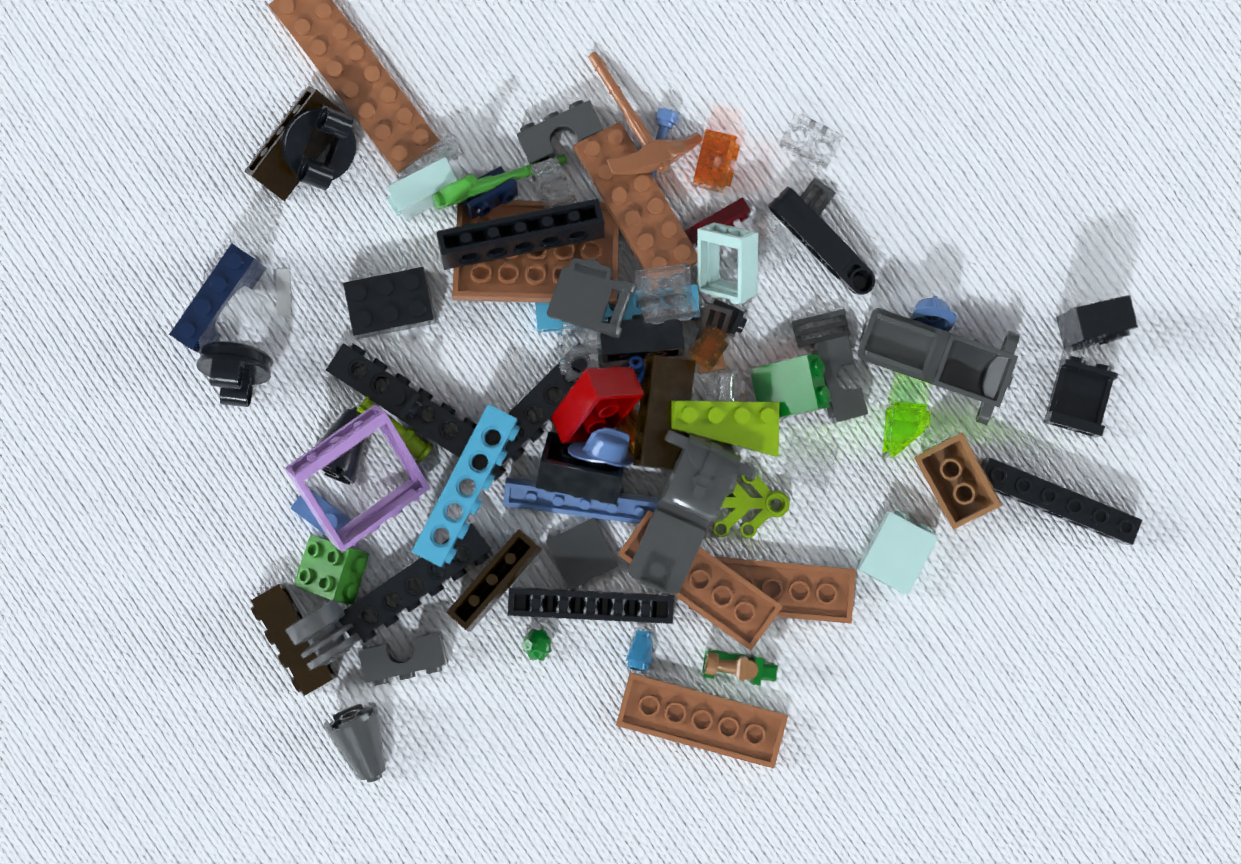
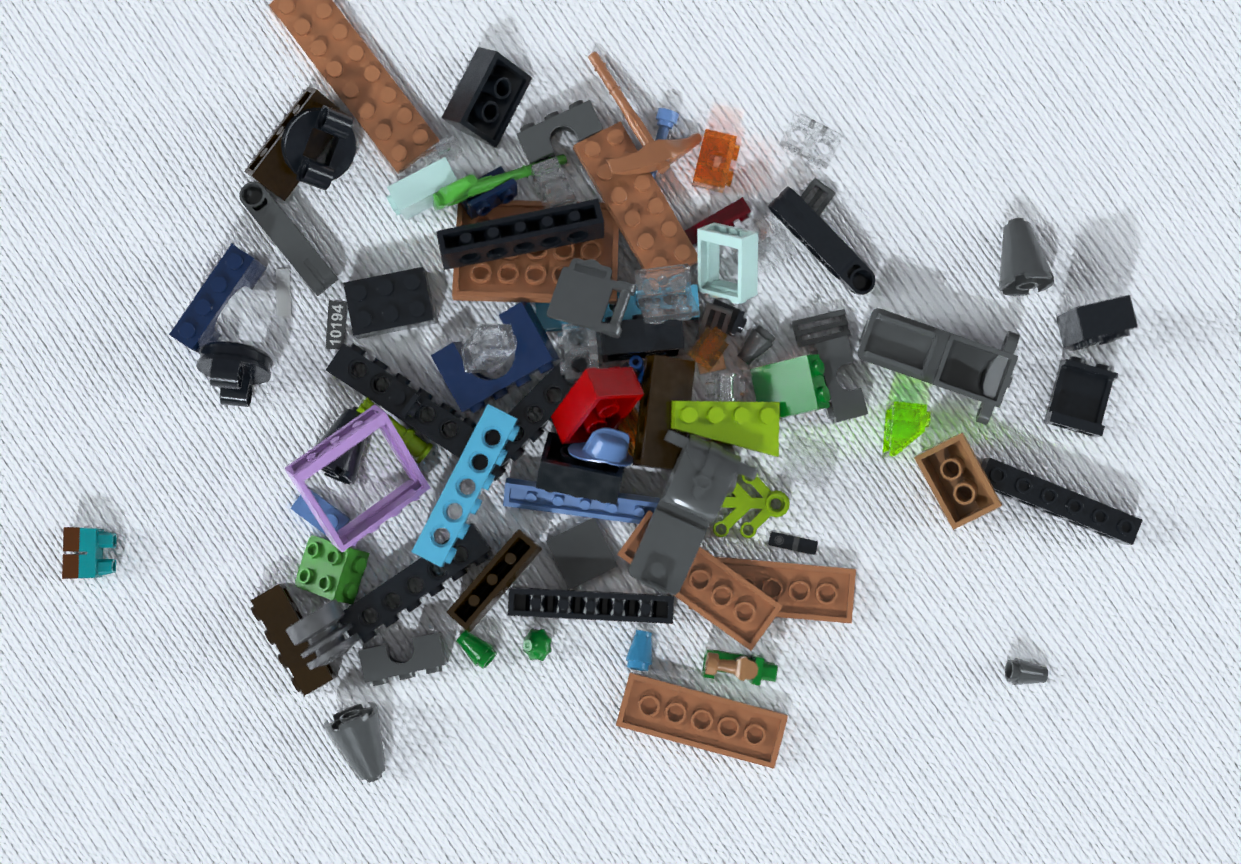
light aqua brick [856,510,939,595] -> none
medium blue piece [910,295,957,332] -> none
none -> teal hips [62,527,117,579]
none -> dark grey piece [239,181,339,296]
none -> dark grey sticker [325,301,347,350]
none -> dark blue arch [431,301,560,414]
none -> black slope [441,47,533,148]
none -> green cone [456,630,497,669]
none -> clear brick [460,324,517,373]
none -> dark grey cone [737,325,775,366]
none -> black sticker [768,531,818,555]
none -> dark grey cone [999,218,1054,296]
none -> dark grey cone [1005,658,1048,685]

